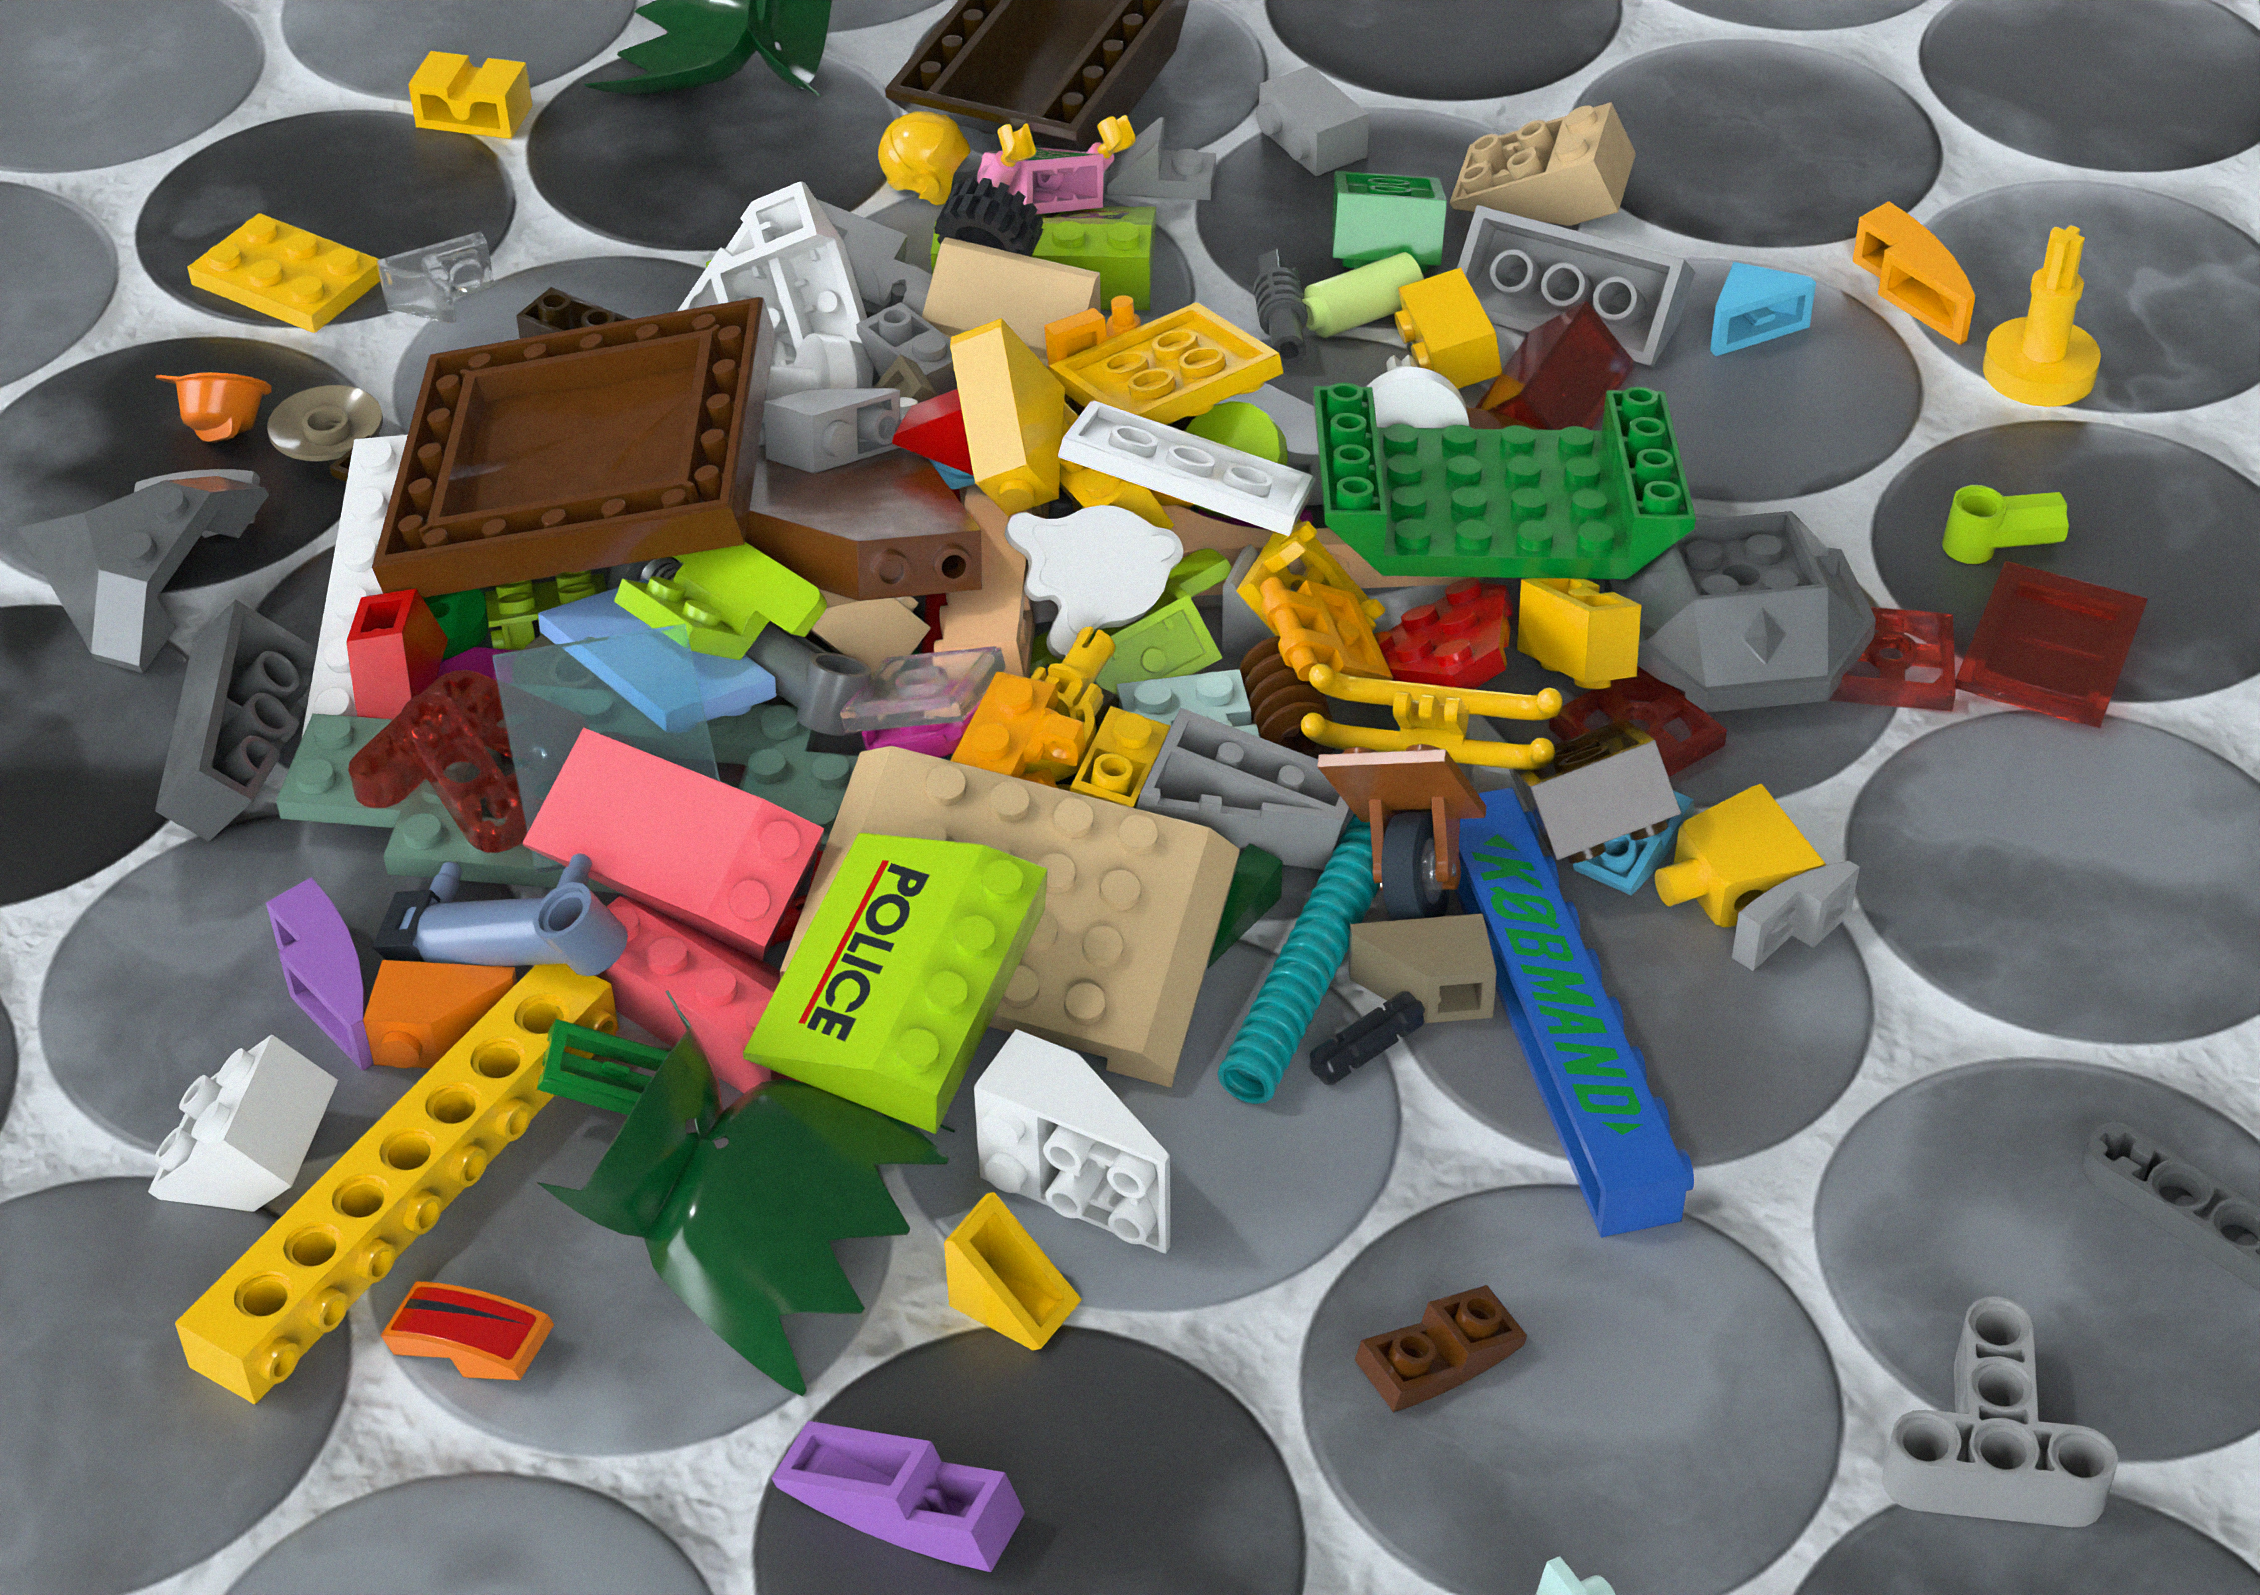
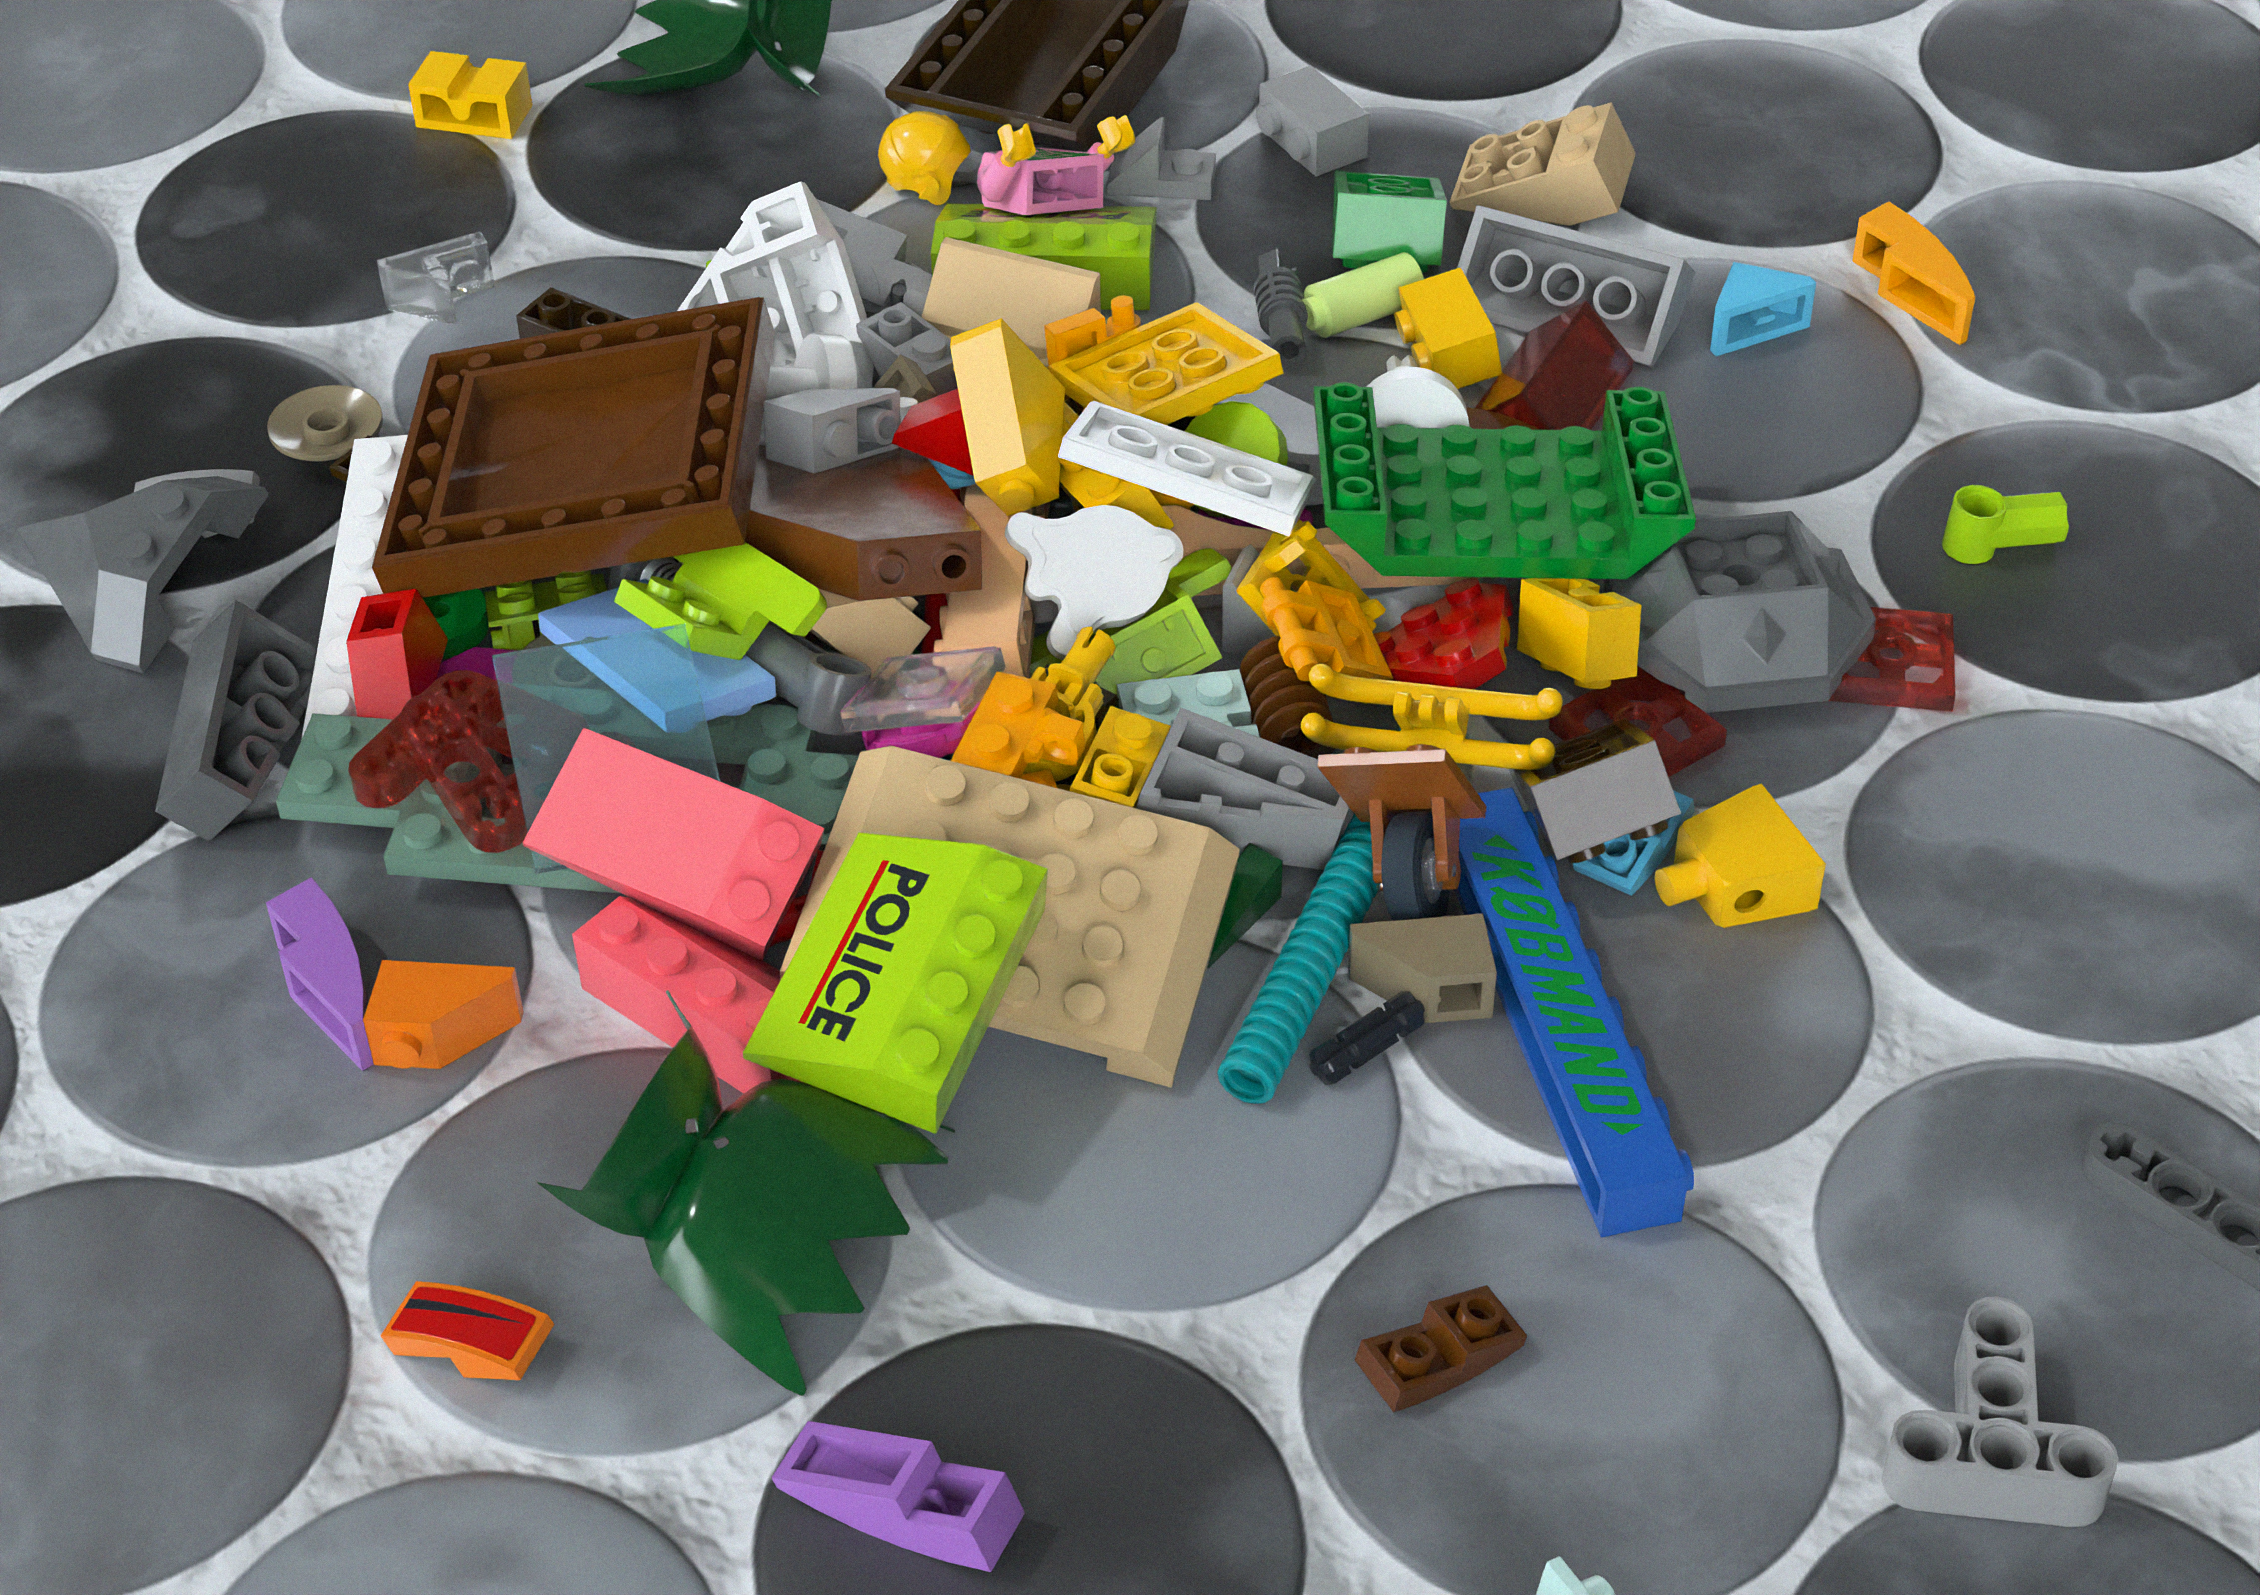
white slope [148,1034,338,1212] -> none
orange piece [156,373,272,443] -> none
yellow brick [175,964,619,1405] -> none
yellow plate [188,213,385,333] -> none
sand blue piece [372,853,628,977] -> none
green tile [536,1019,670,1115] -> none
black tyre [934,177,1044,257] -> none
yellow slope [944,1192,1082,1351] -> none
white slope [974,1029,1171,1254] -> none
light grey slope [1732,861,1860,971] -> none
clear red piece [1954,561,2148,729] -> none
yellow piece [1983,225,2101,407] -> none

